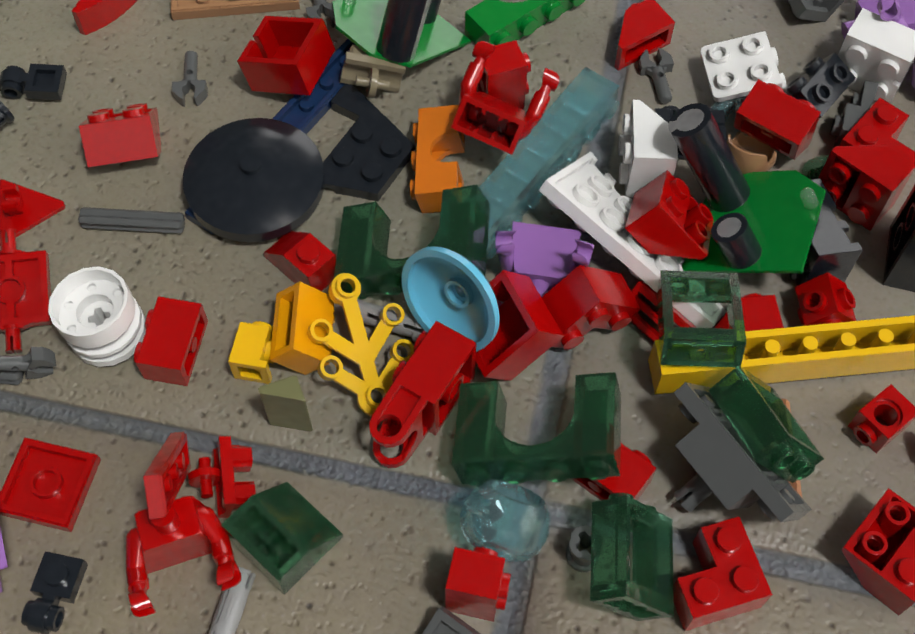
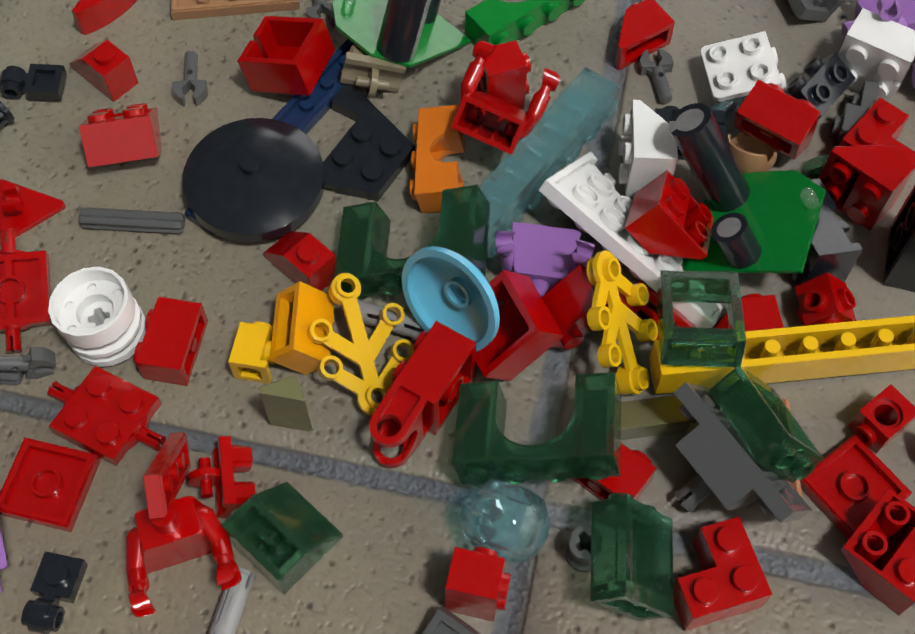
none -> red plate [47,366,166,466]
none -> red slope [69,40,139,102]
none -> yellow plant [587,251,658,395]
none -> olive slope [604,395,691,440]
none -> red tile [800,434,912,539]

